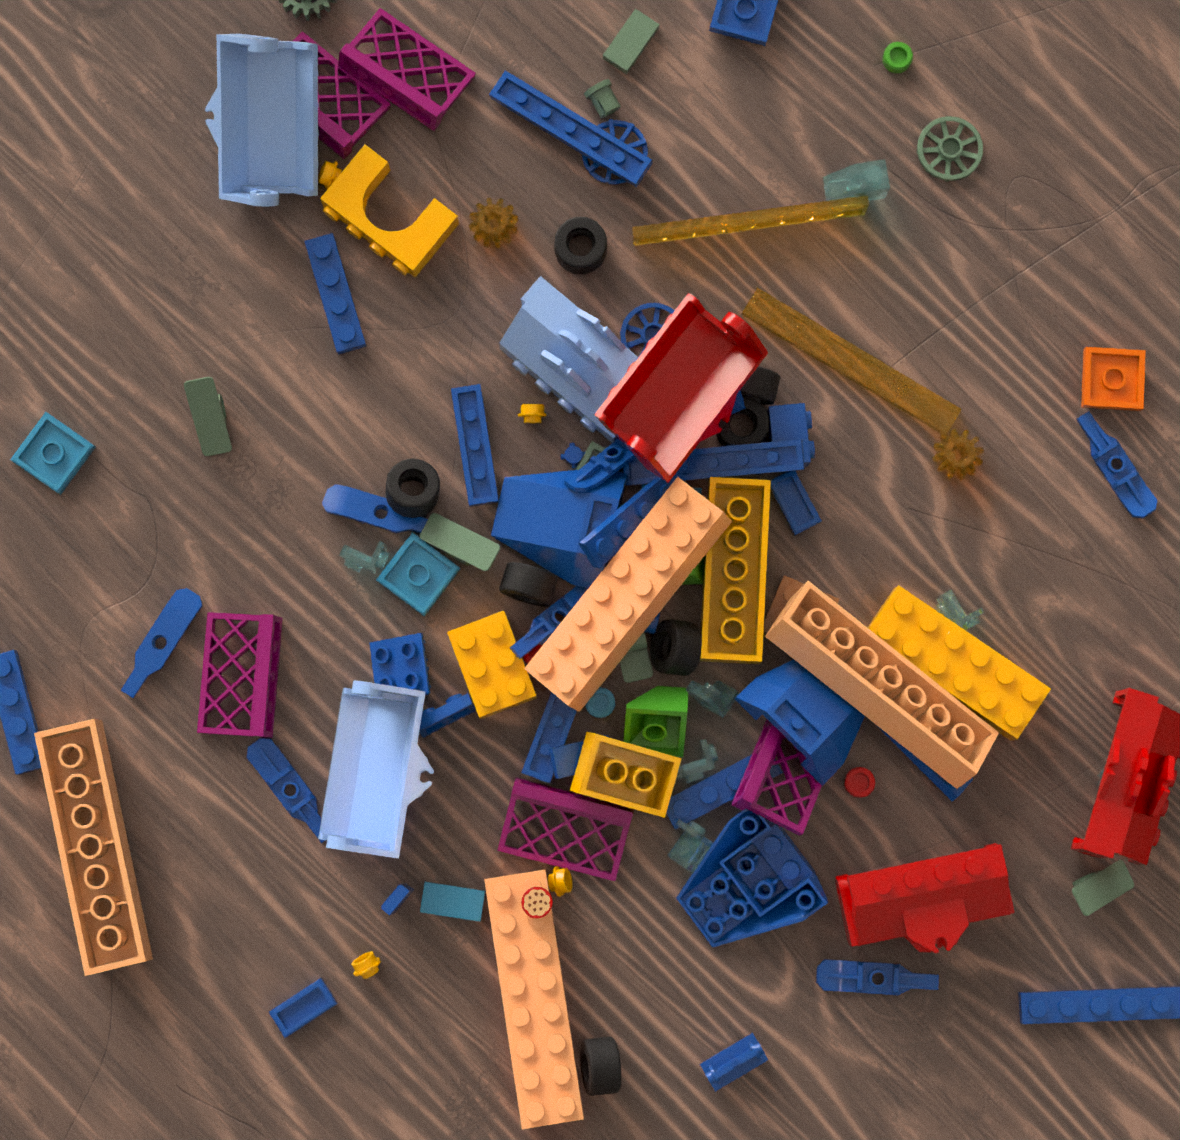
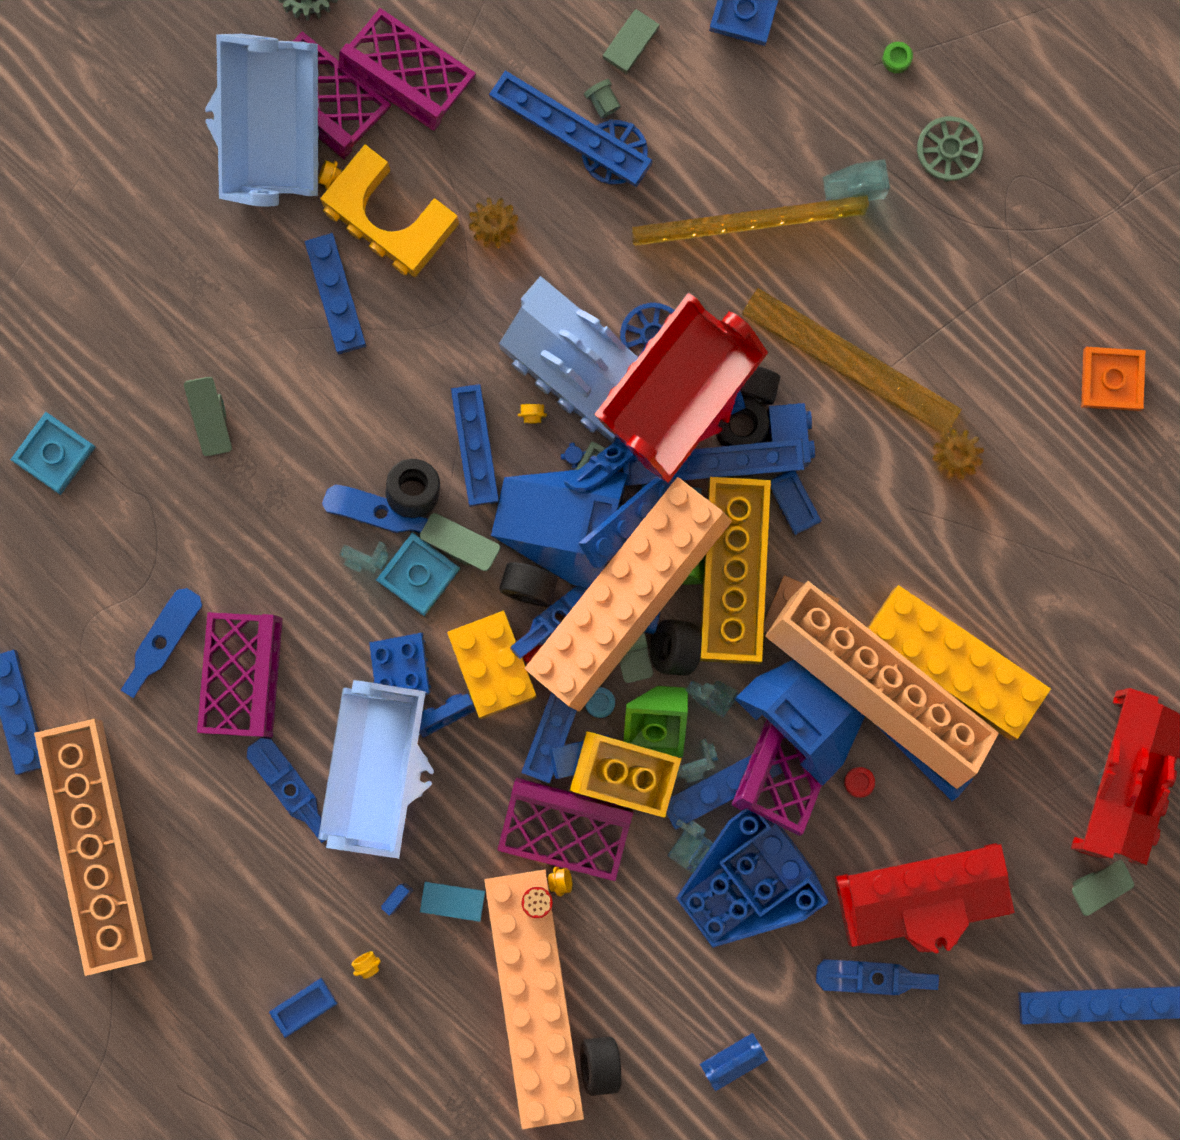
black tyre [554,217,607,274] -> none
clear light blue bracket [936,590,985,630] -> none
blue piece [1076,411,1157,519] -> none

